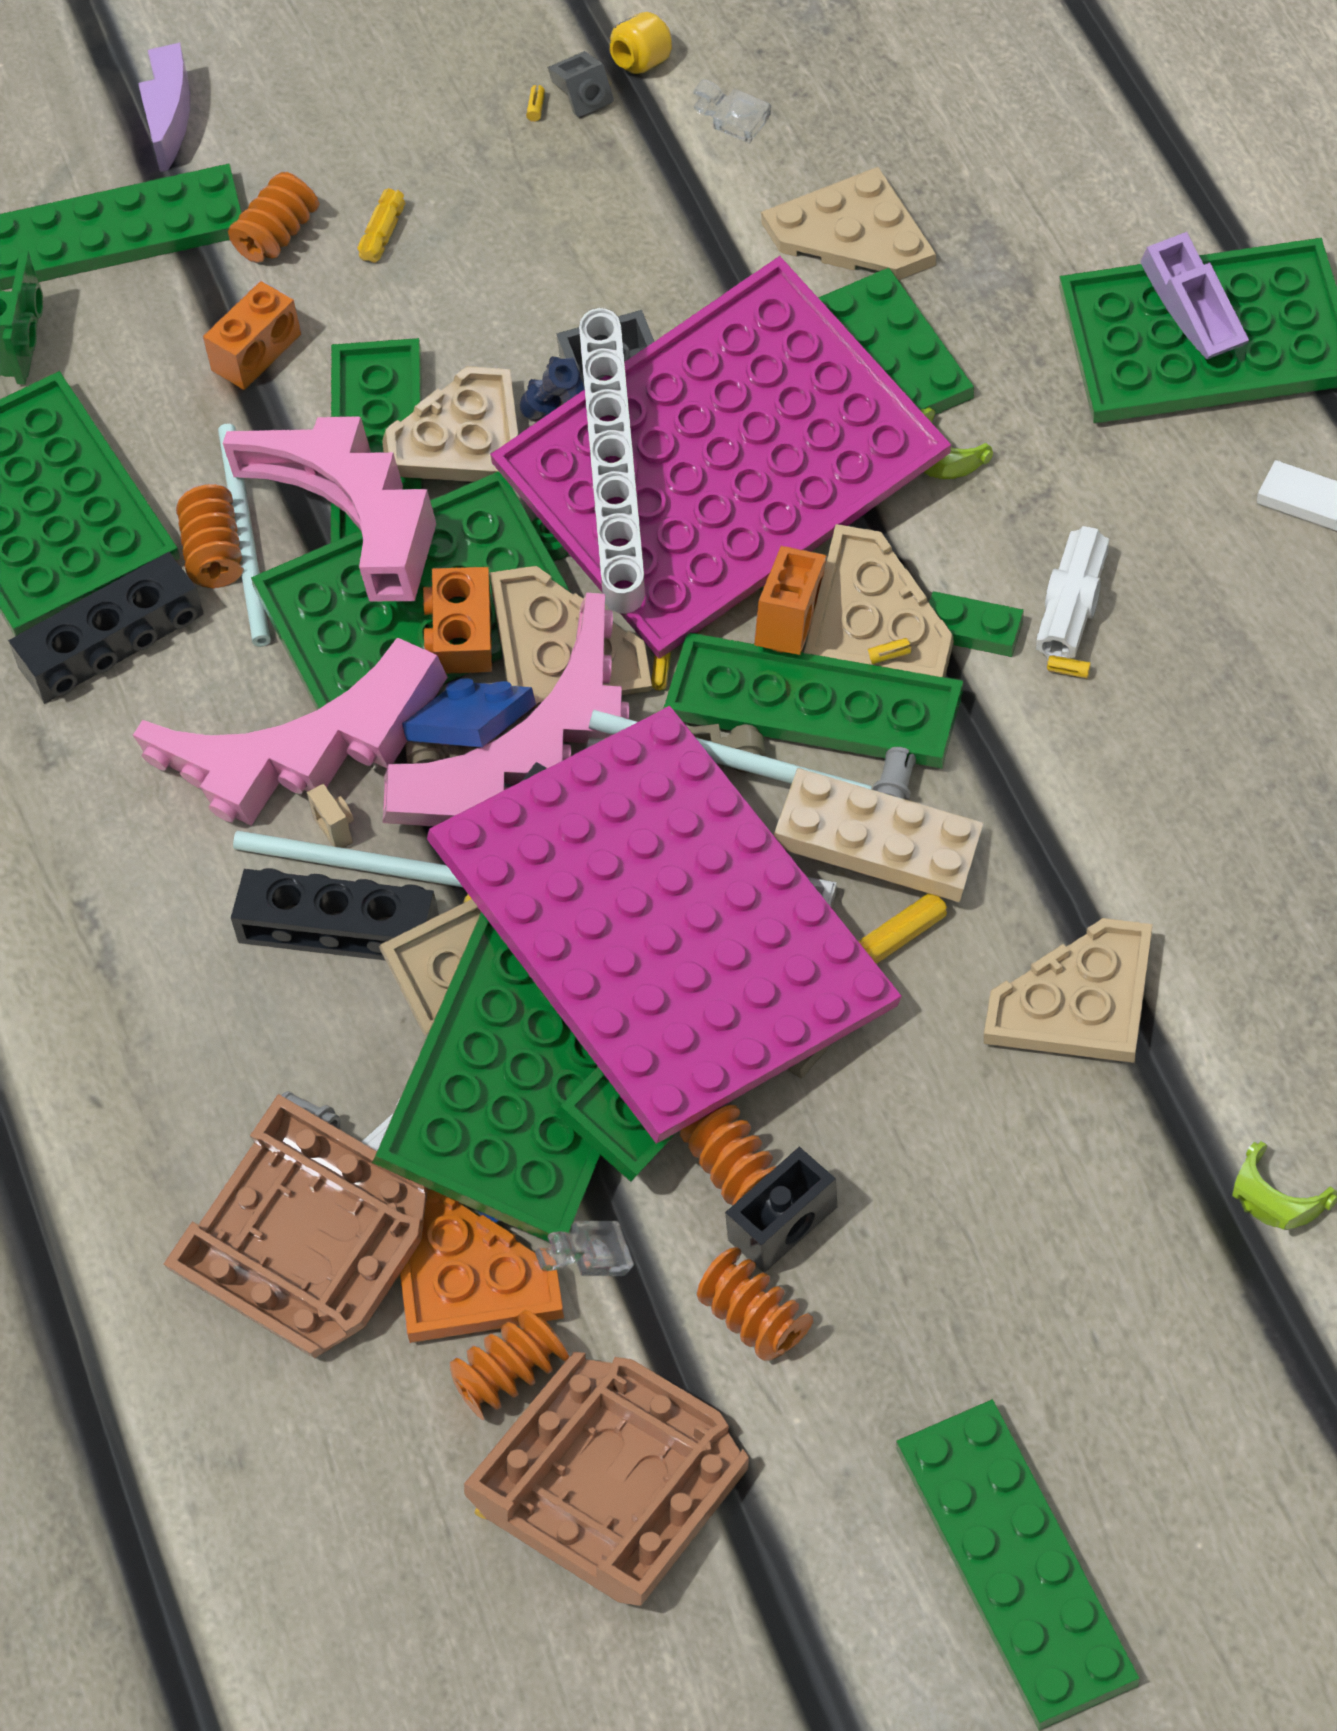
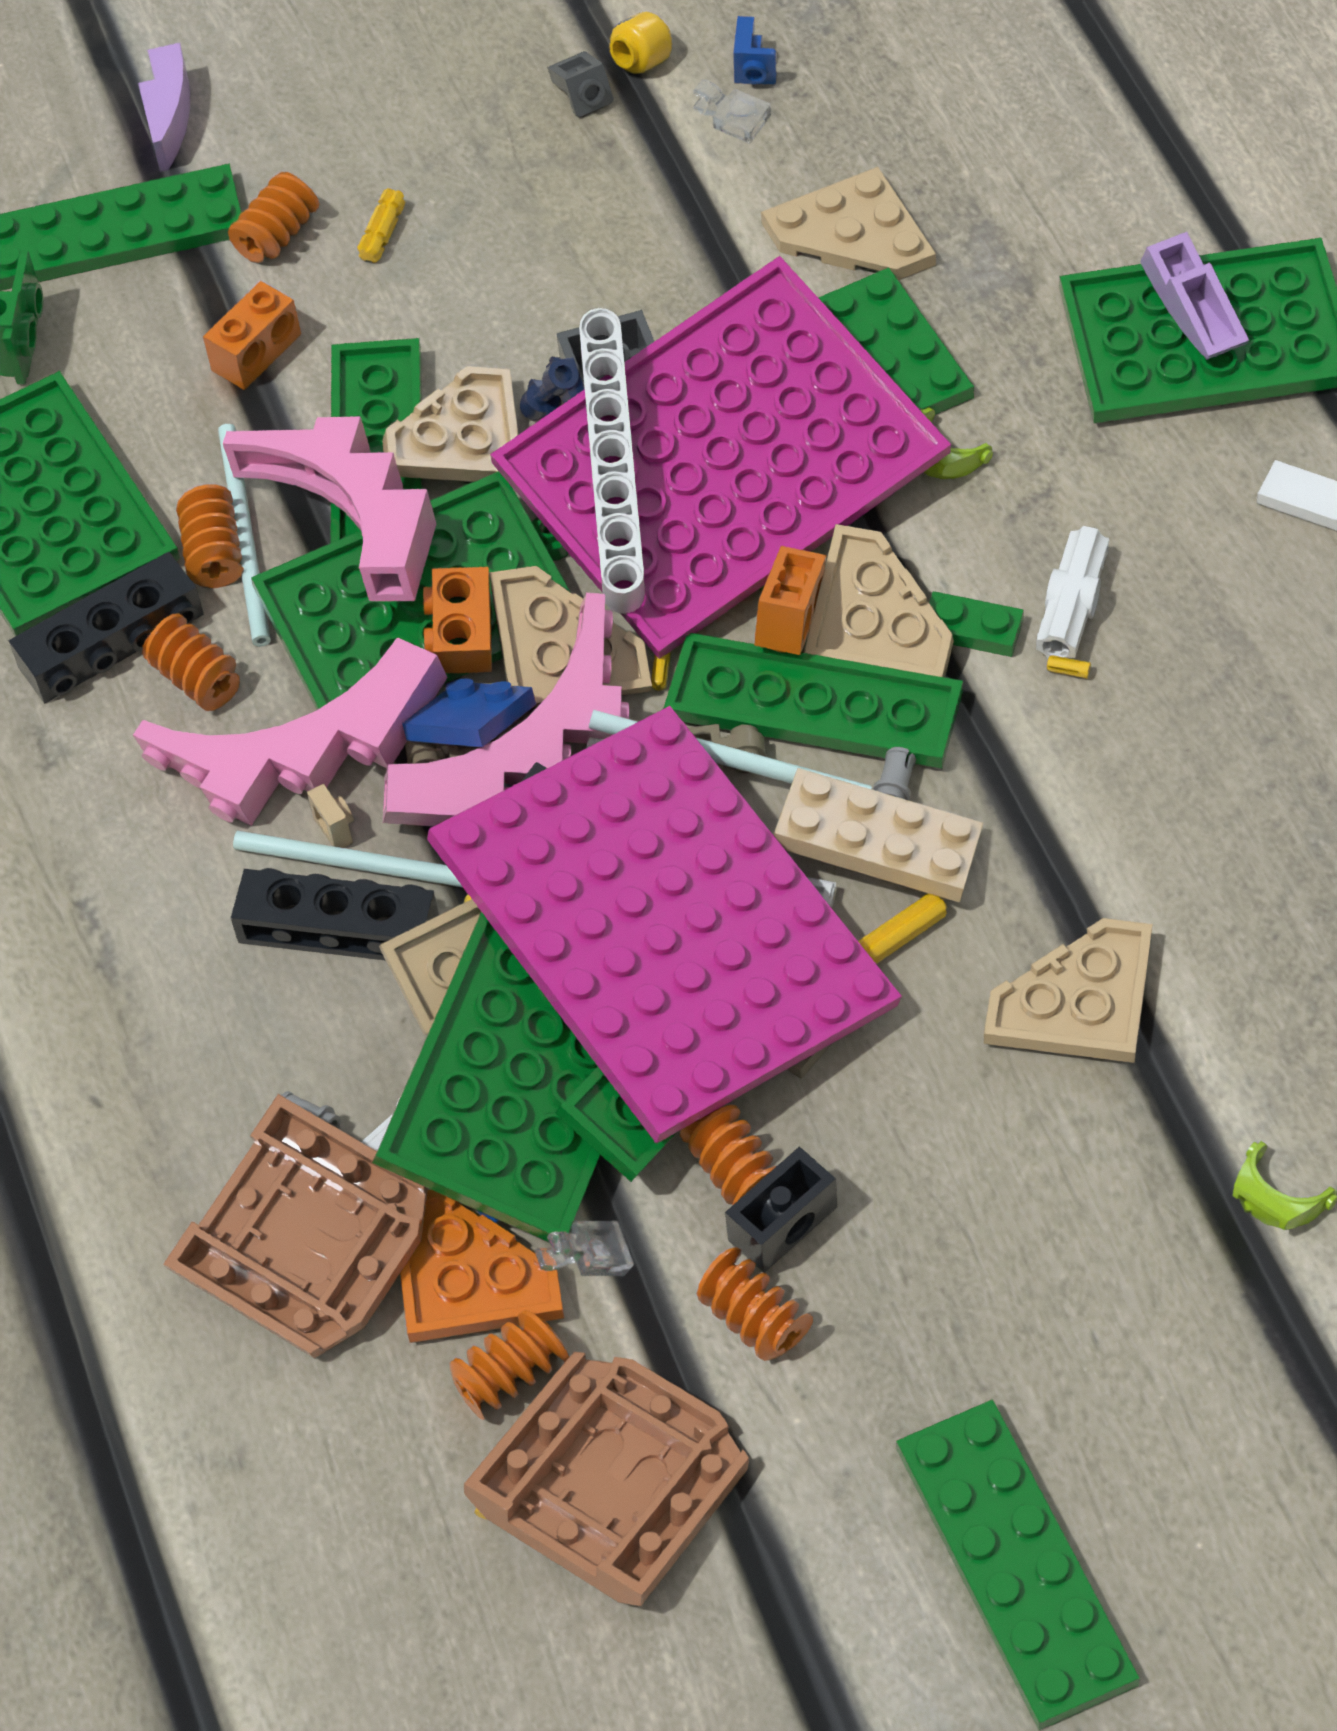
yellow piece [526,85,545,121] -> none
yellow piece [868,638,912,664] -> none
none -> orange piece [142,613,240,711]
none -> blue bracket [733,16,777,84]

